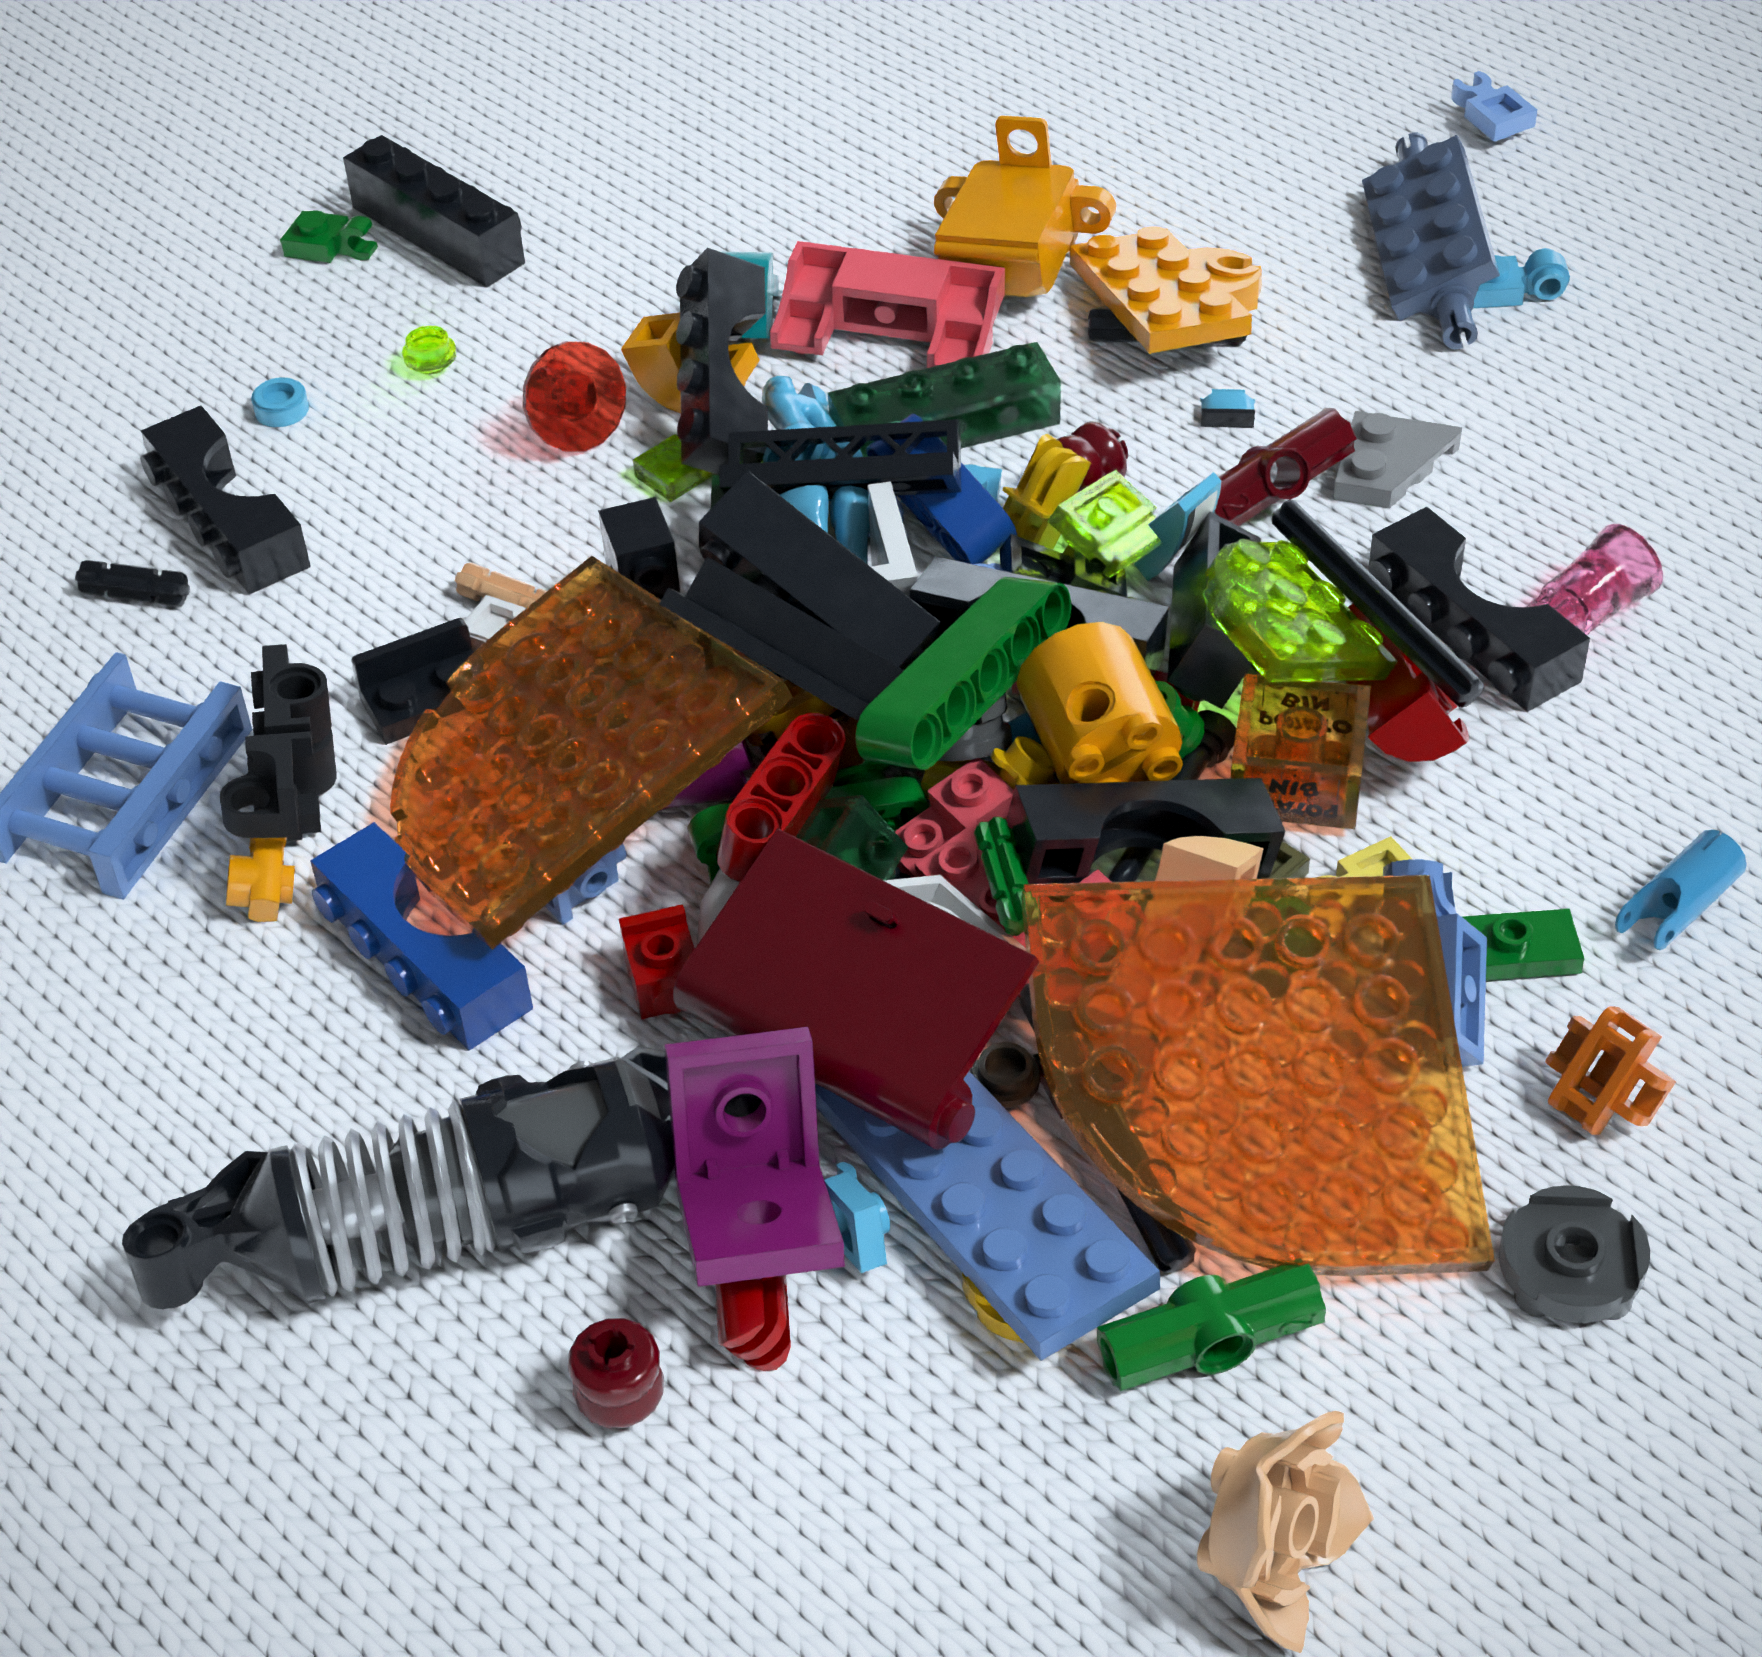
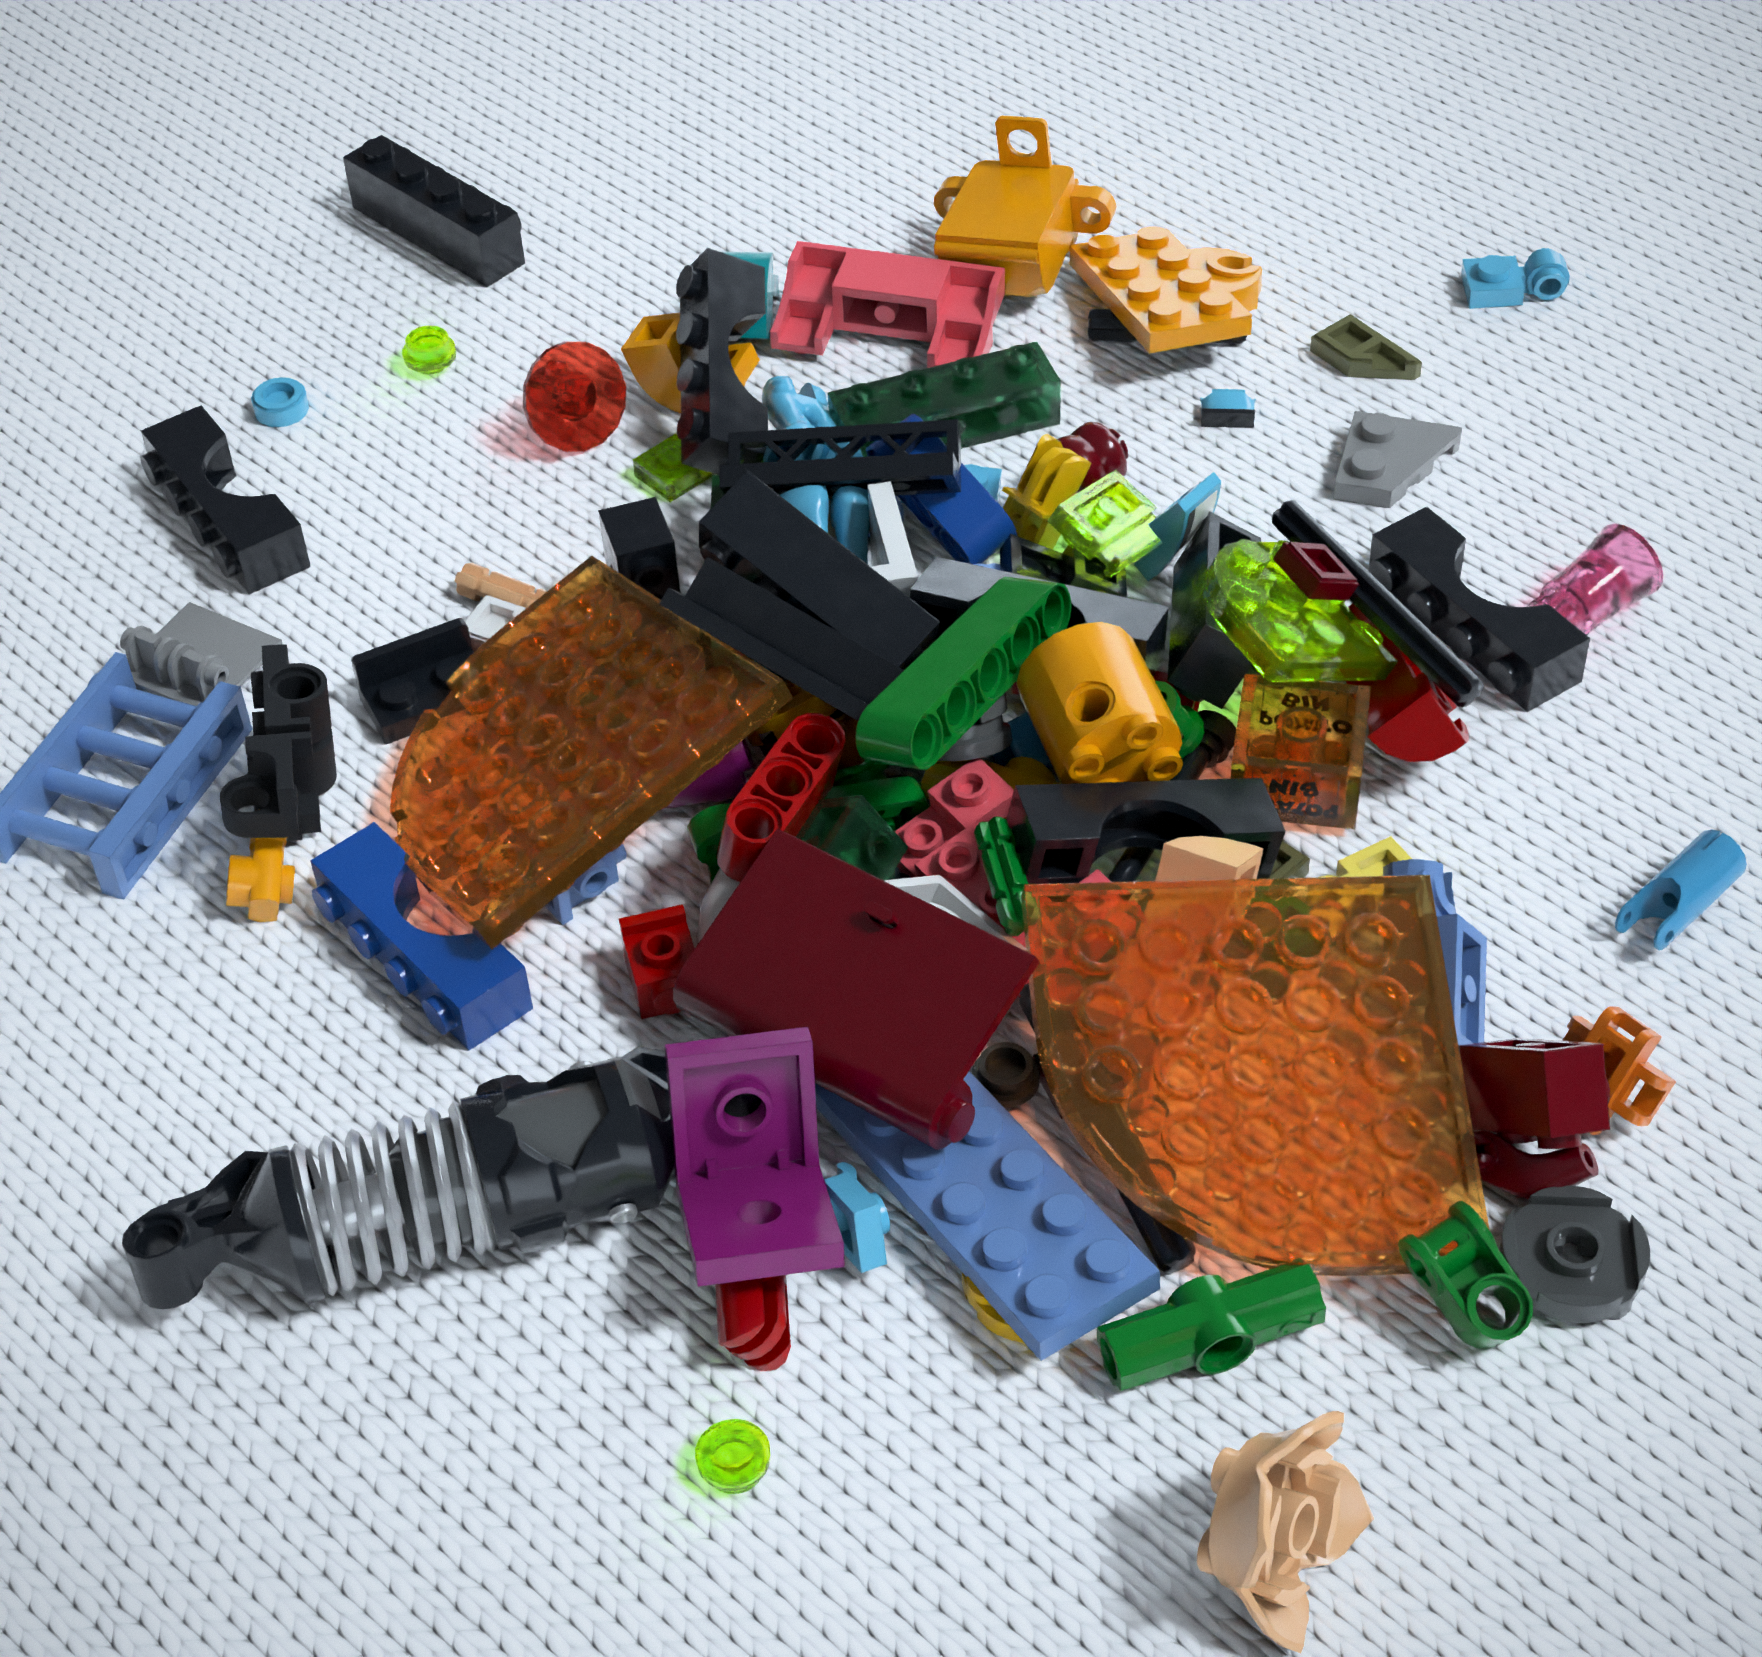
black axle [75,560,190,606] -> none
green plate [280,210,378,263] -> none
dark red piece [567,1318,664,1428] -> none
yellow plate [990,736,1058,789] -> none
dark red piece [1214,408,1357,526] -> none
sand blue plate [1362,132,1500,350] -> none
light blue plate [1451,71,1538,142] -> none
green plate [1461,908,1585,981] -> none
none -> light grey hinge [120,602,283,706]
none -> clear neon green plate [695,1419,771,1494]
none -> dark red tile [1273,542,1359,601]
none -> olive tile [1310,314,1422,380]
none -> green piece [1398,1201,1533,1349]
none -> dark red arm [1457,1130,1599,1199]
none -> dark red brick [1460,1038,1610,1149]

